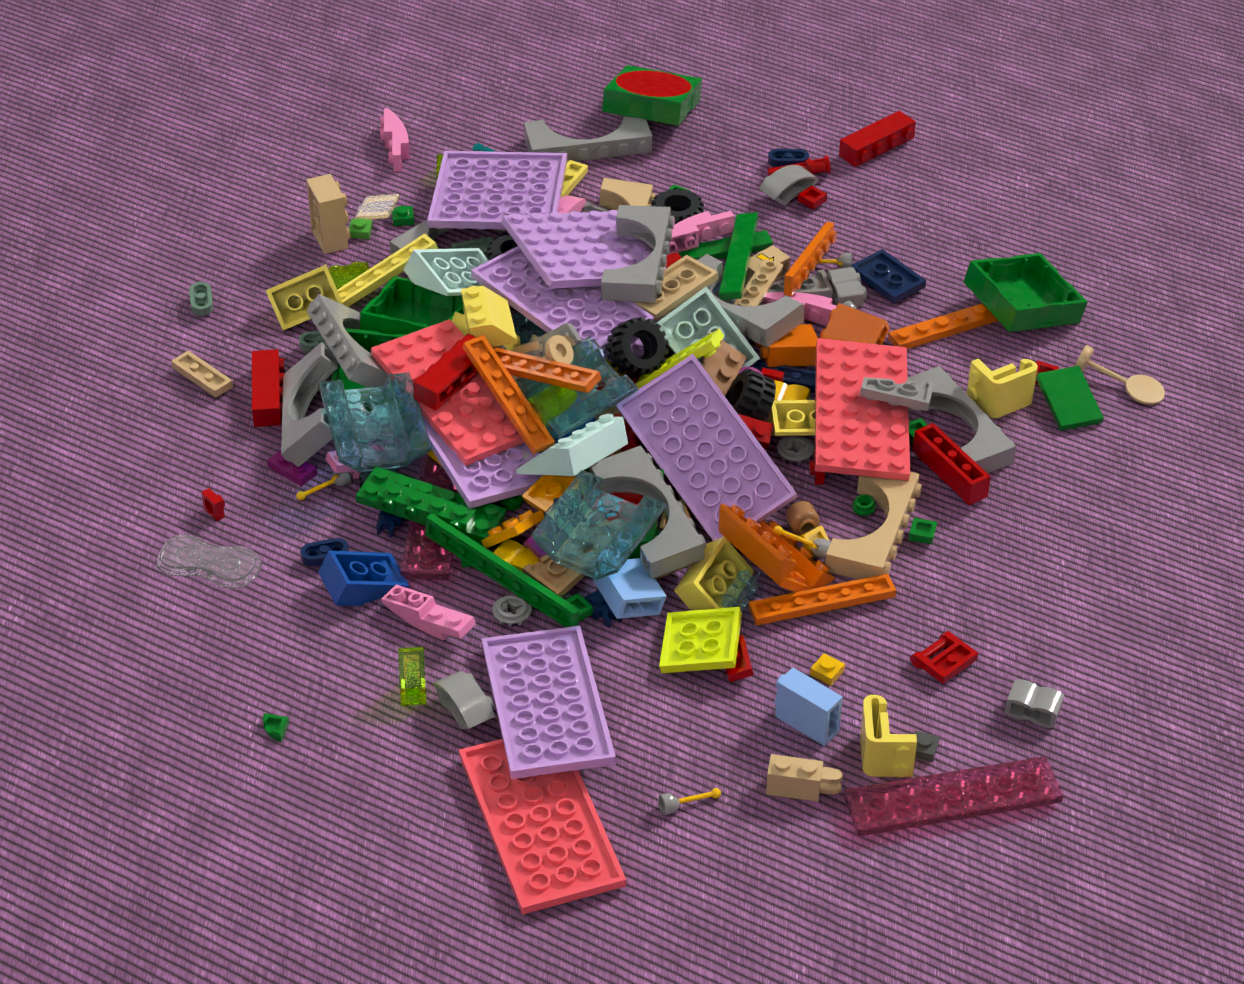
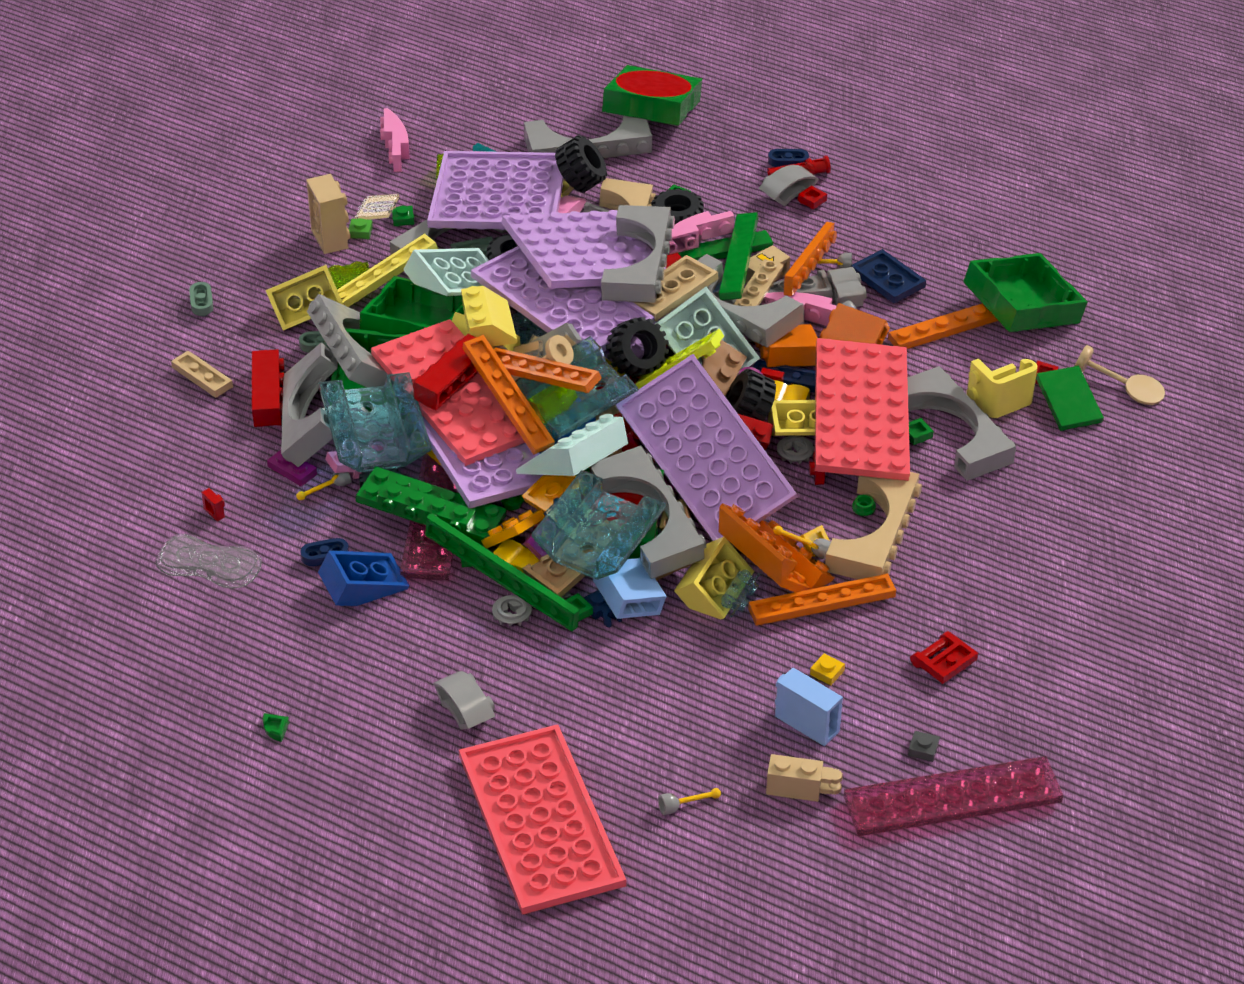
dark blue plate [376,511,405,537] -> none
bright pink slope [381,585,476,640] -> none
clear neon green slope [398,647,427,706] -> none
lavender plate [481,626,616,779] -> none
neon yellow plate [659,607,742,673] -> none
red plate [726,635,754,682] -> none
medium nougat head [785,501,820,536] -> none
red brick [839,110,916,167] -> none
light grey wing [859,377,934,411] -> none
light yellow piece [860,695,917,777] -> none
green plate [909,517,937,545] -> none
red brick [912,423,991,505] -> none
light grey brick [1004,679,1064,728] -> none
none -> black tyre [555,135,607,193]

